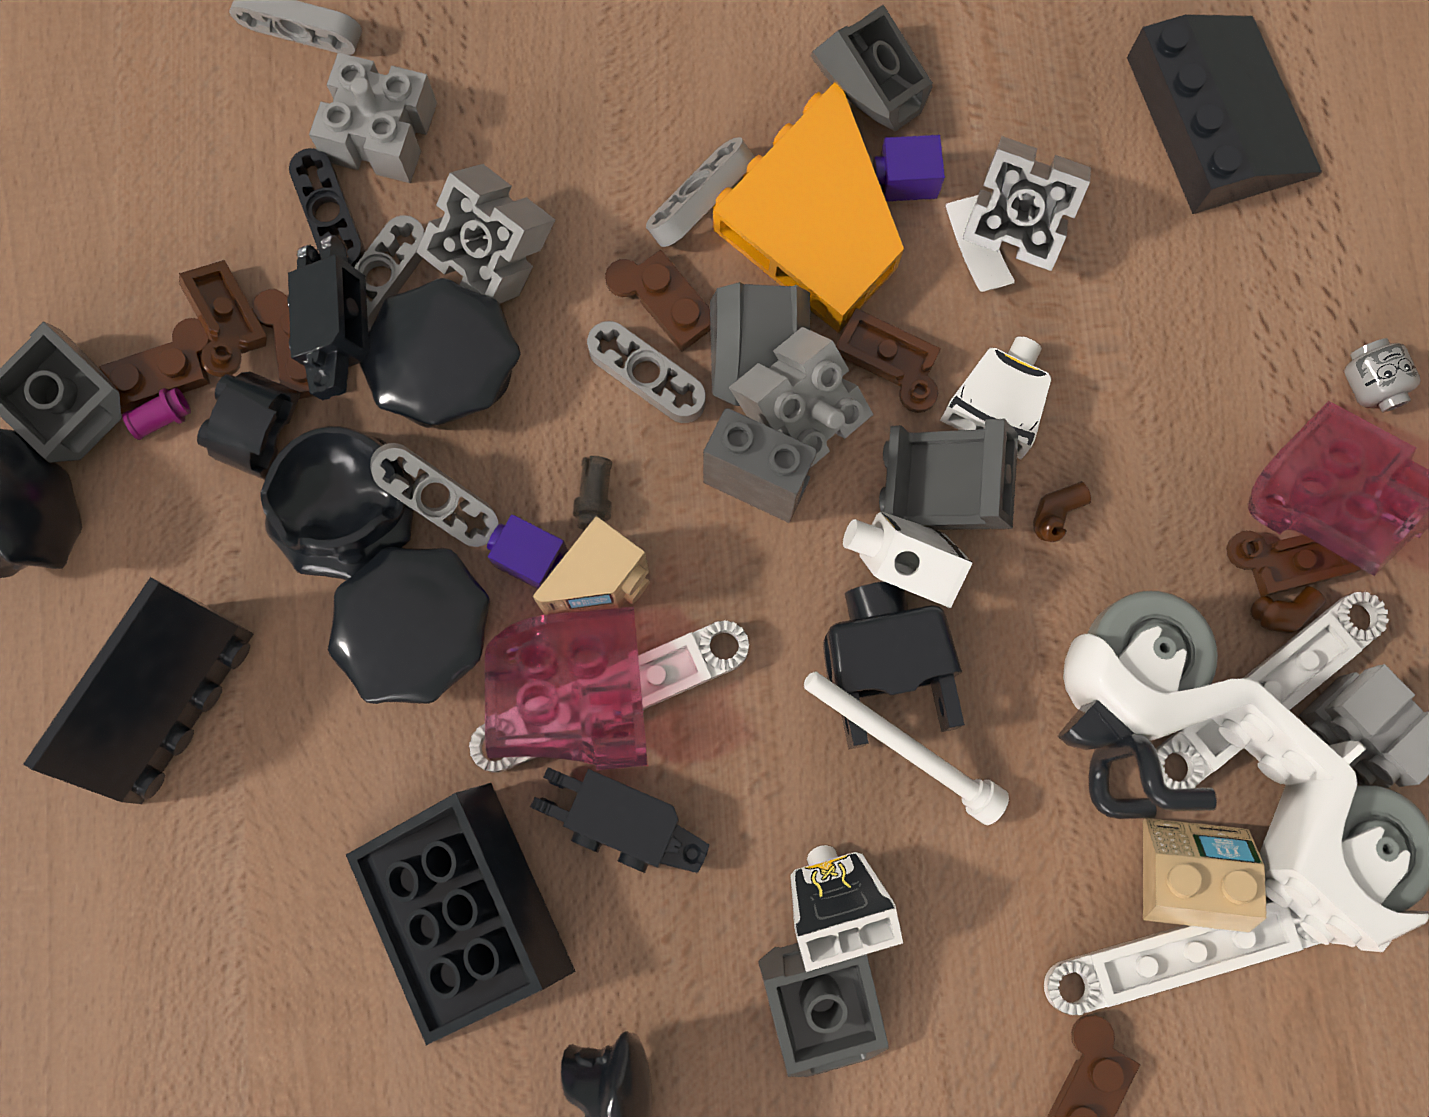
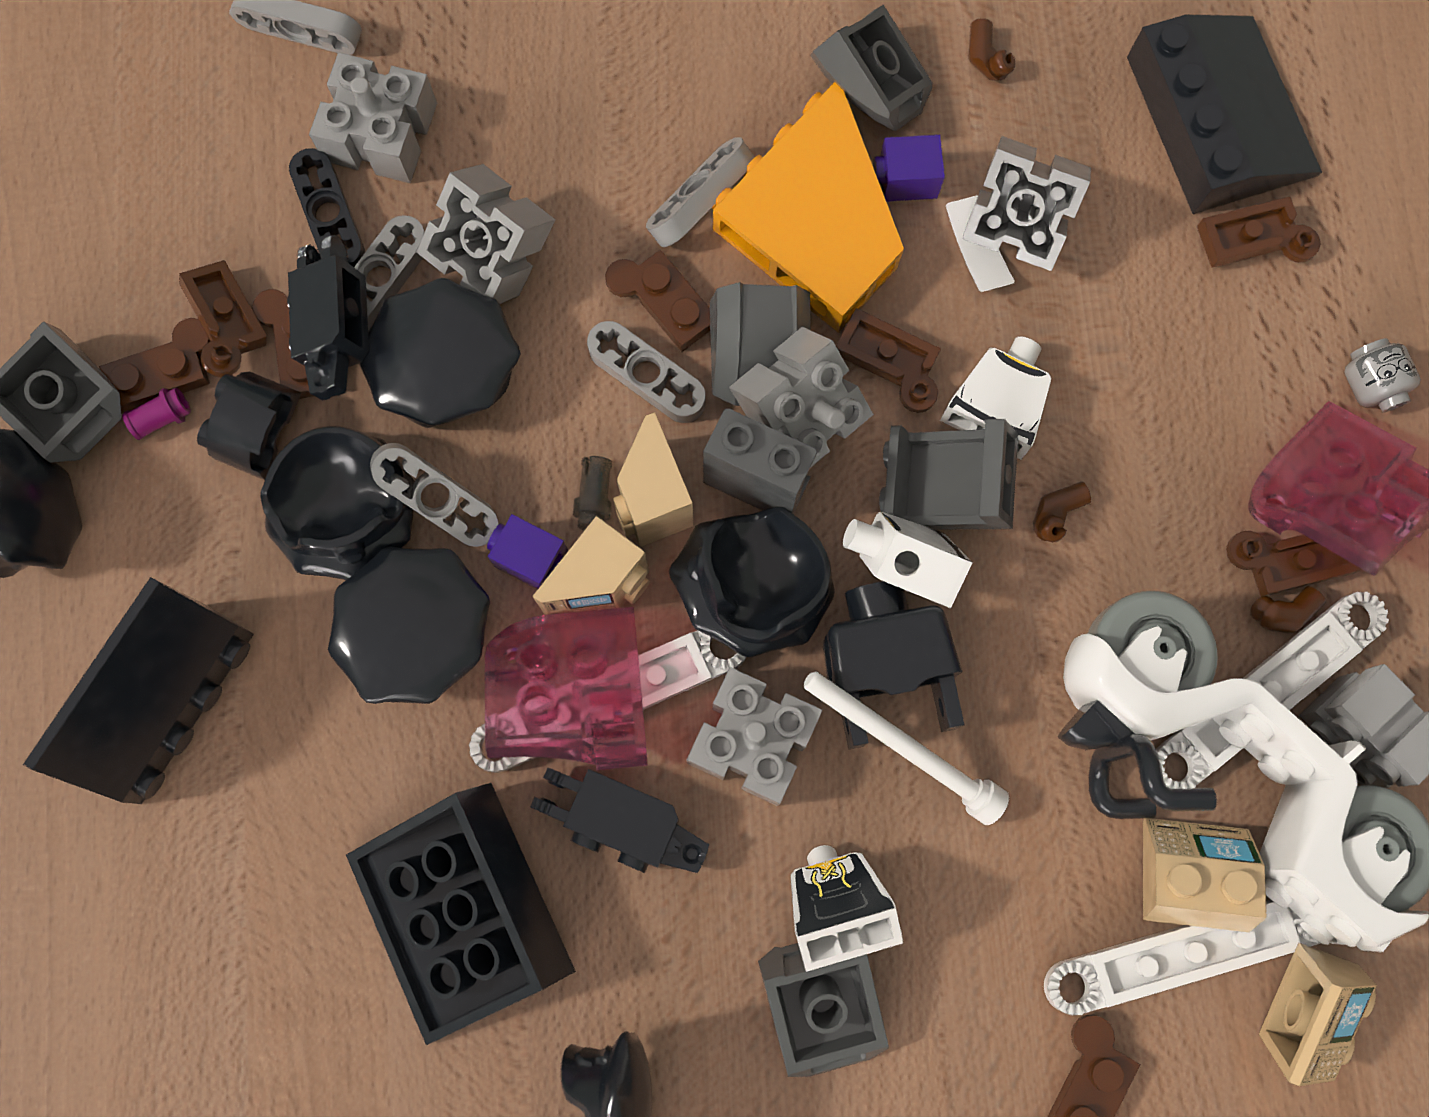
none -> tan slope [613,412,693,547]
none -> black piece [669,507,835,657]
none -> light grey brick [686,667,823,806]
none -> reddish brown arm [968,18,1015,81]
none -> reddish brown hinge [1197,196,1321,268]
none -> tan slope [1259,942,1377,1086]

